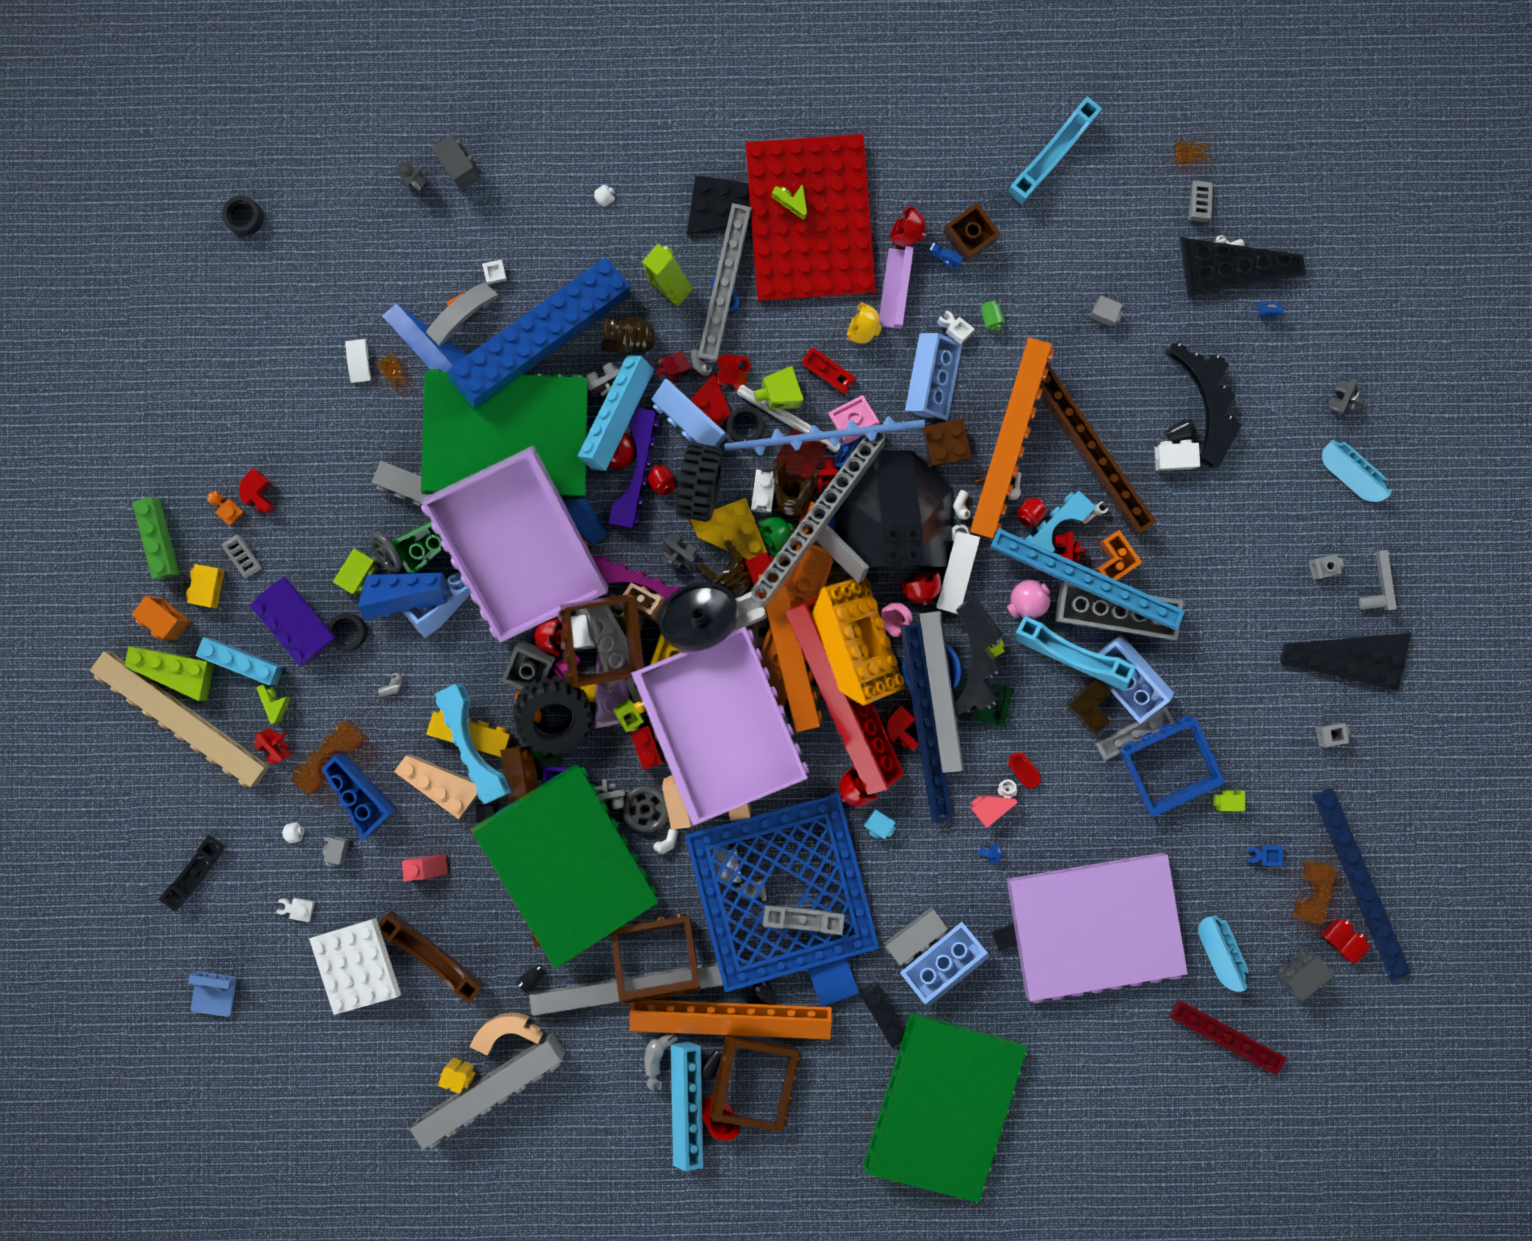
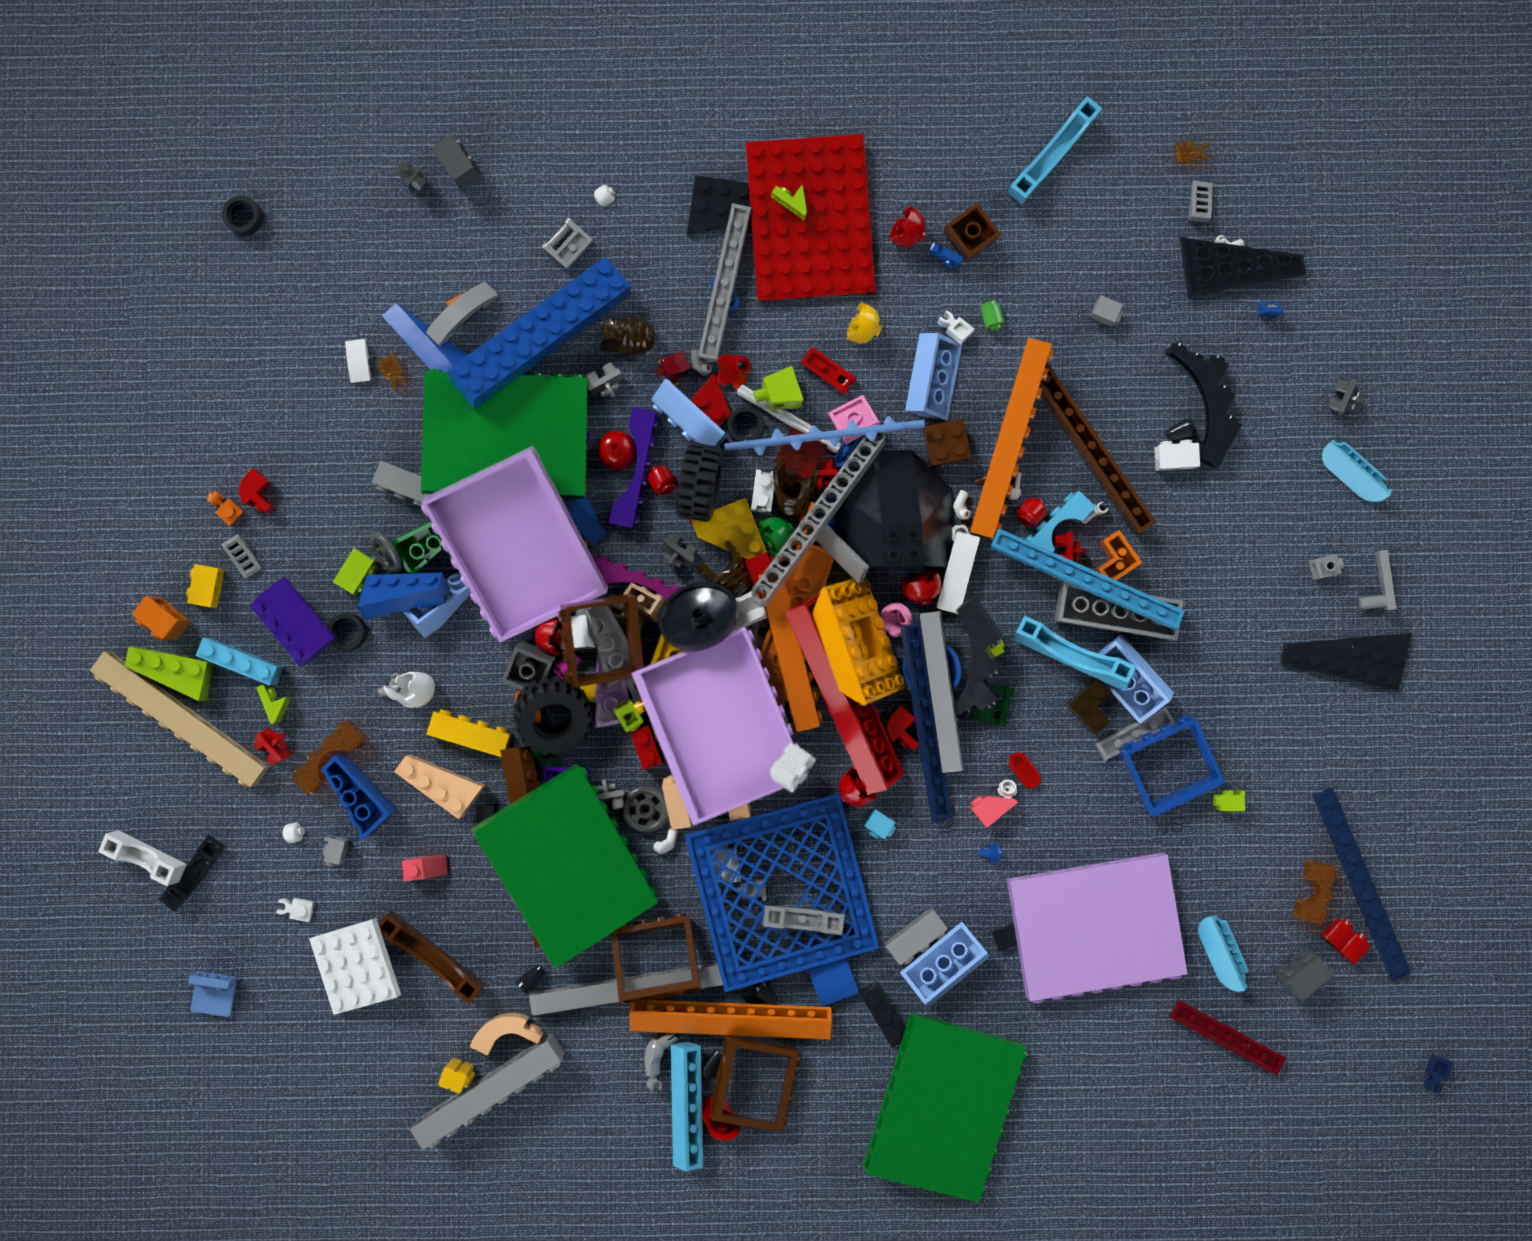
bright green brick [132,497,180,580] -> none
medium azure arch [435,683,512,804] -> none
white plate [482,259,507,285] -> none
medium azure brick [578,355,654,471] -> none
lime wedge [642,244,693,307] -> none
lavender panel [879,246,914,329] -> none
bright pink brick [1007,580,1051,619] -> none
blue plate [1246,845,1283,866] -> none
light grey brick [1315,723,1350,747] -> none
none -> white arch [98,830,187,886]
none -> white helmet [383,672,435,708]
none -> light grey plate [541,217,594,270]
none -> white brick [770,743,816,793]
none -> dark blue plate [1424,1054,1454,1093]

